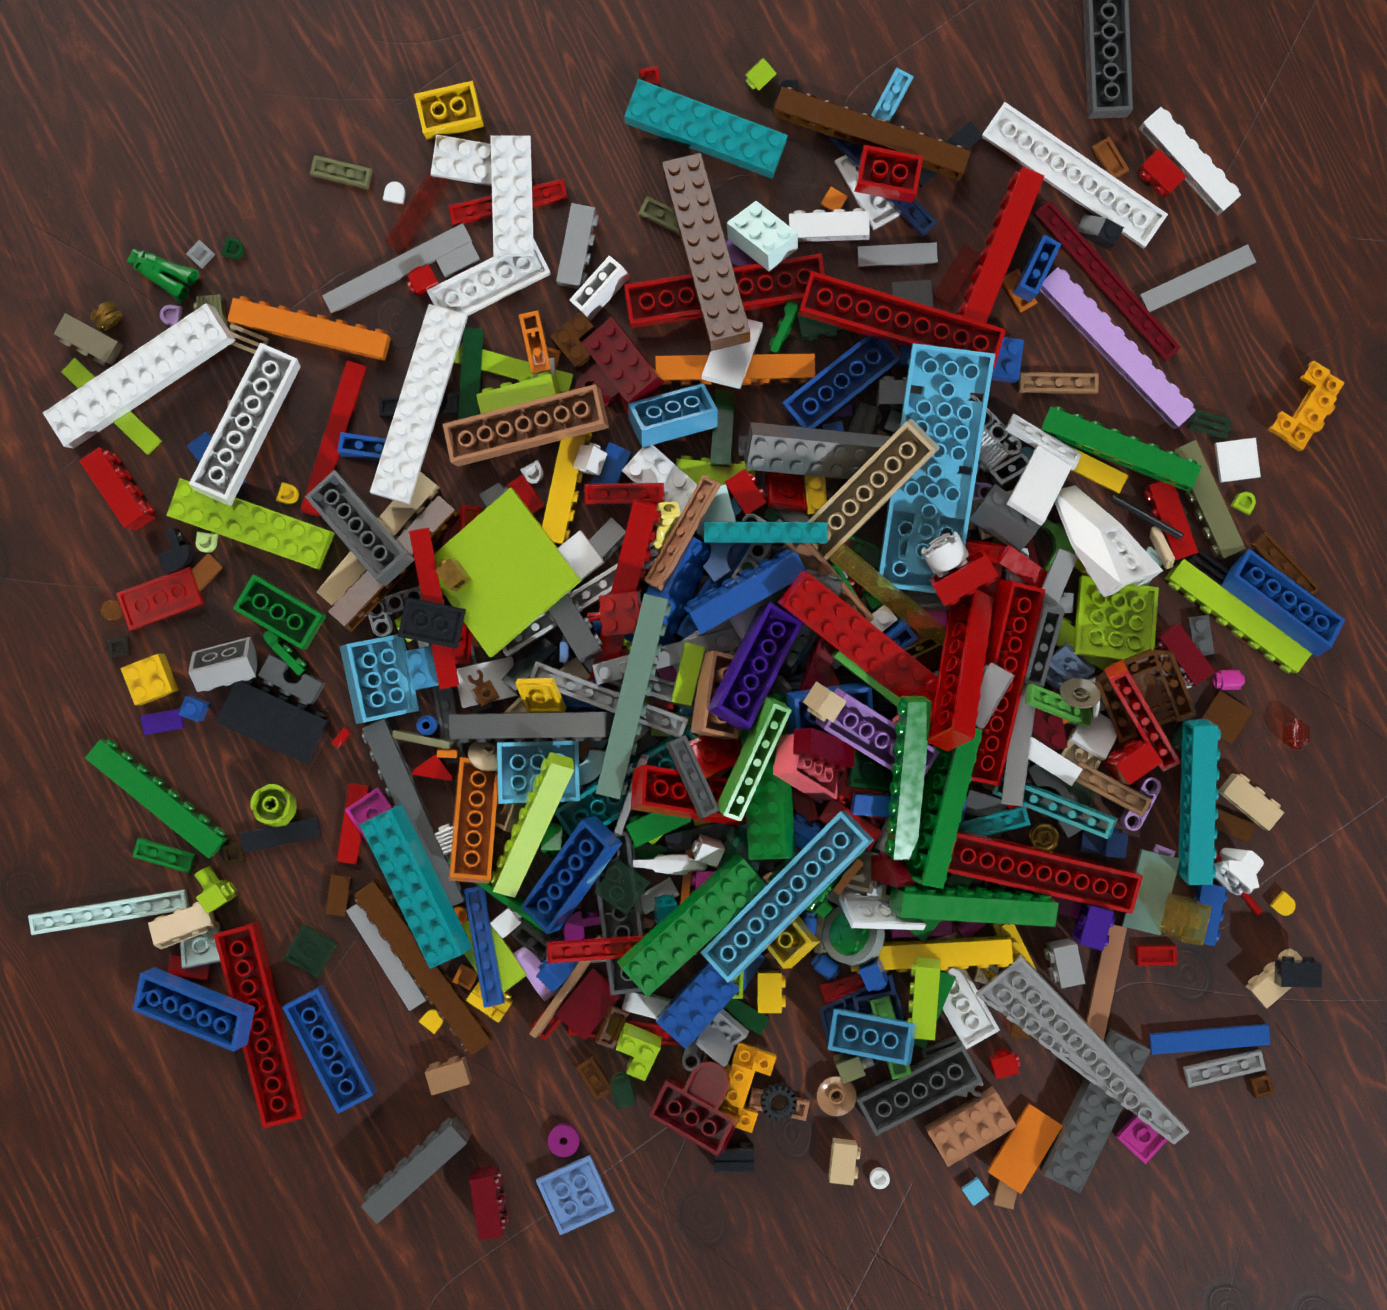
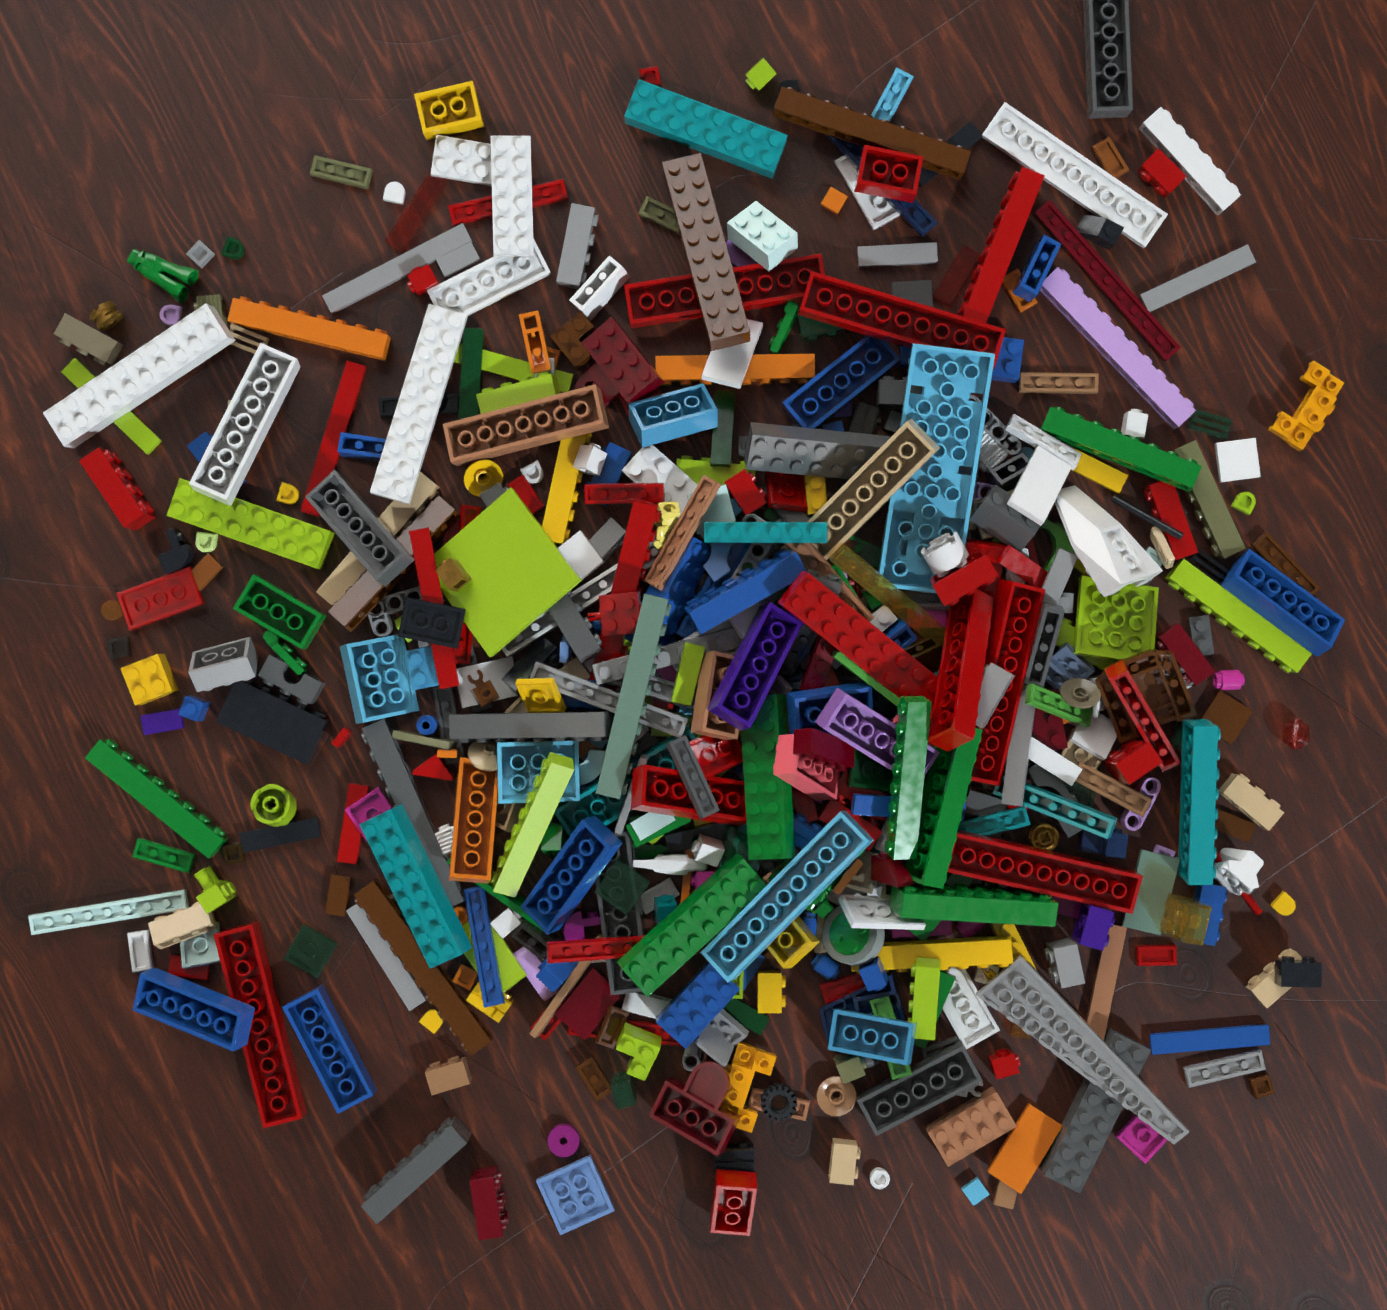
bright green brick [717,696,792,821] -> none
white brick [789,208,869,242] -> none
tan brick [803,682,847,722] -> none
none -> white tile [127,930,154,973]
none -> yellow dish [464,459,503,497]
none -> light aqua tile [630,812,676,841]
none -> red brick [710,1169,757,1236]
none -> white brick [1121,409,1148,440]

